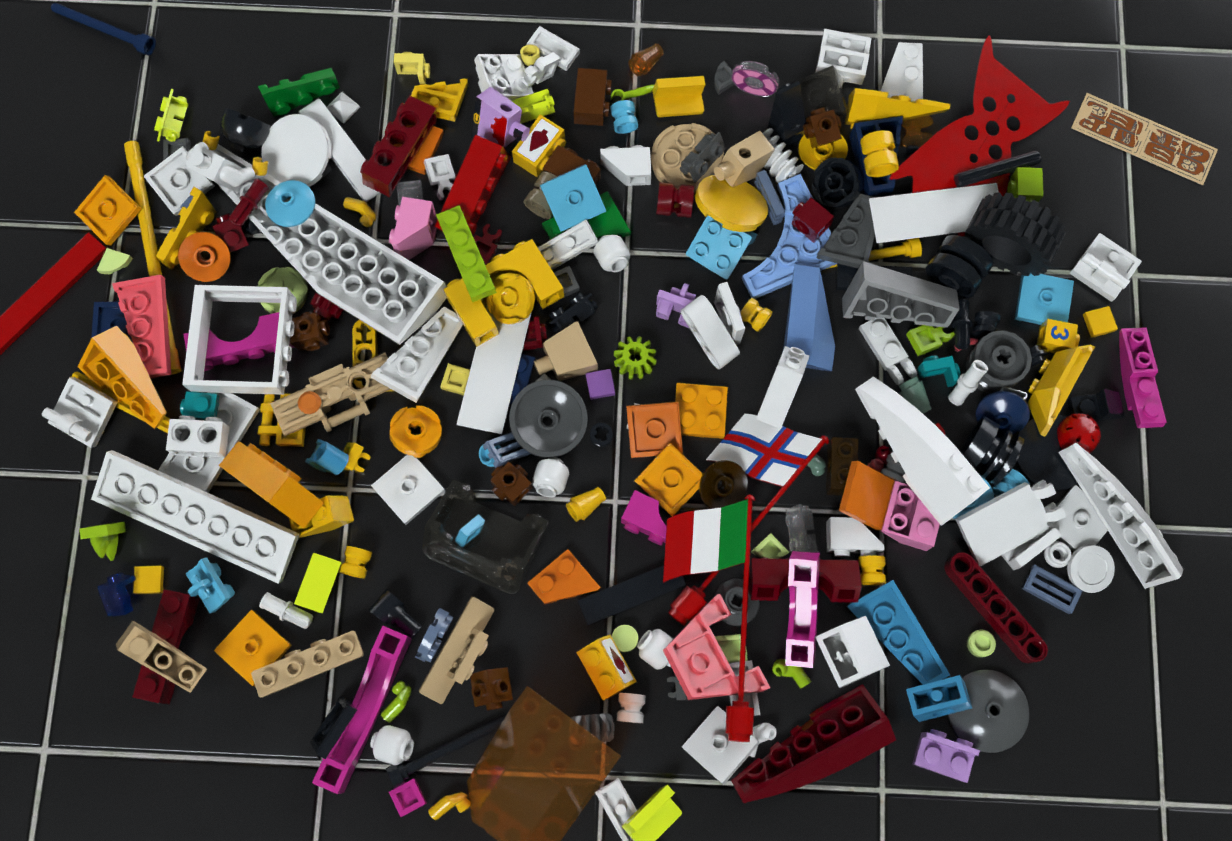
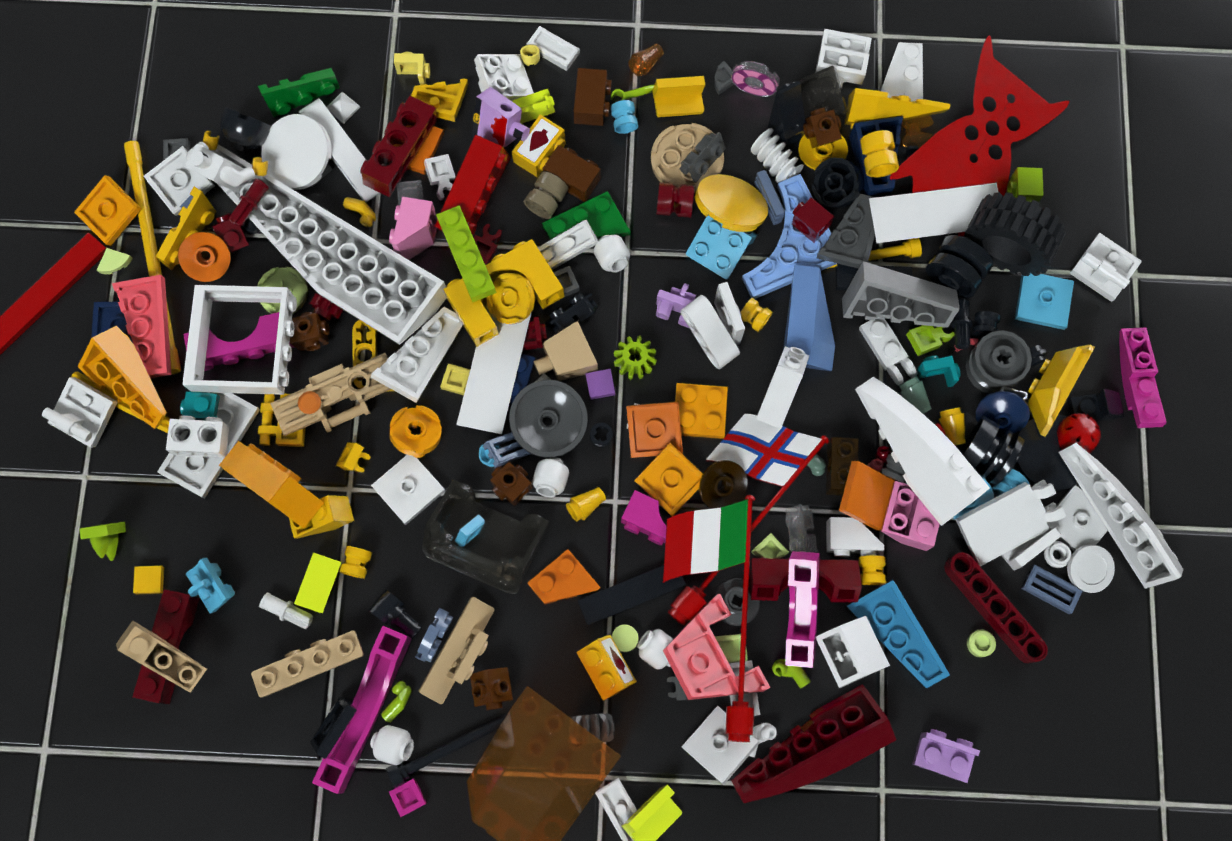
dark blue piece [51,3,156,56] -> none
white plate [91,450,300,584] -> none
clear blue bracket [97,572,136,616] -> none
neon yellow hinge [154,89,188,142] -> none
light orange plate [214,609,292,687] -> none
medium azure dish [265,180,315,227] -> none
dark azure piece [305,439,349,475] -> none
yellow arm [428,792,471,820] -> none
white plate [521,52,560,87] -> none
medium azure plate [540,164,606,232] -> none
white slope [600,145,651,186] -> none
white wheel [617,693,646,723] -> none
tan torso [714,131,775,187] -> none
dark azure brick [906,675,972,722] -> none
dark grey dish [947,670,1029,753] -> none
white pin [948,360,988,406] -> none
black axle [954,151,1042,188] -> none
yellow brick [1037,319,1080,354] -> none
sticker [1071,93,1218,185] -> none
yellow tile [1083,306,1118,338] -> none
none -> yellow cone [939,407,966,445]

